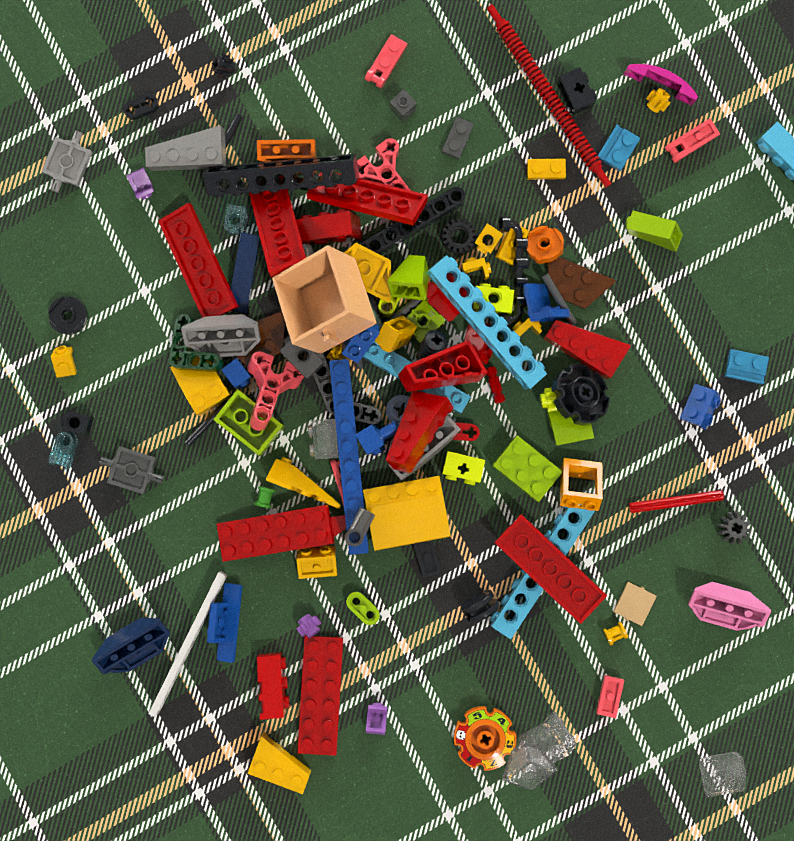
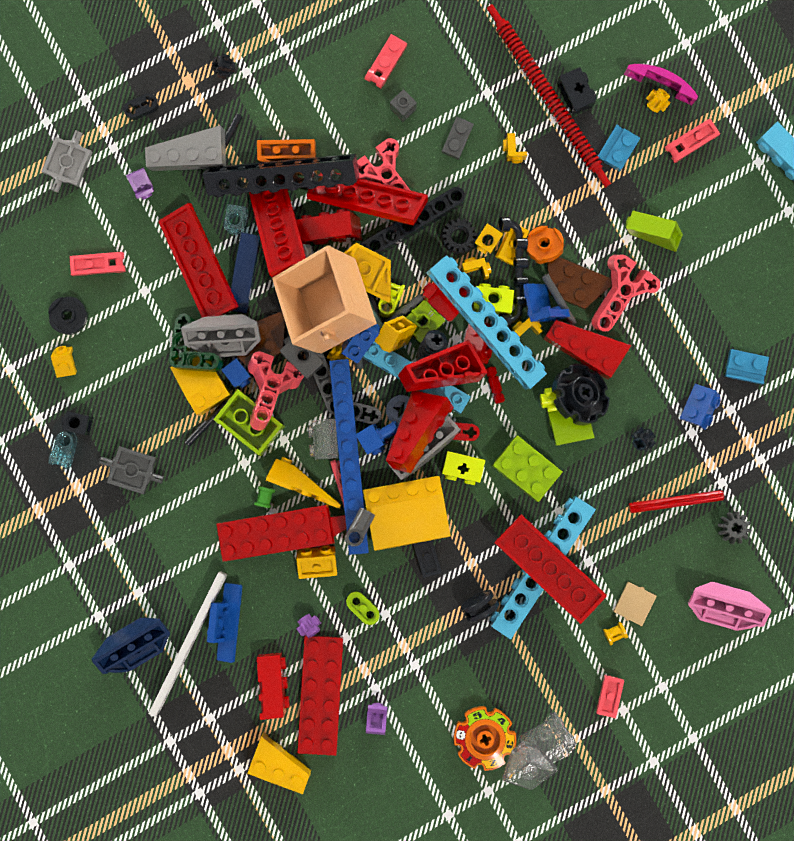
lime slope [387,255,429,301] -> none
yellow plate [527,159,566,180] -> none
light orange window [560,458,603,511] -> none
clear slope [699,752,747,798] -> none
none -> coral plate [70,252,126,276]
none -> yellow bracket [503,133,527,163]
none -> coral beam [591,255,660,331]
none -> black gear [631,427,656,452]

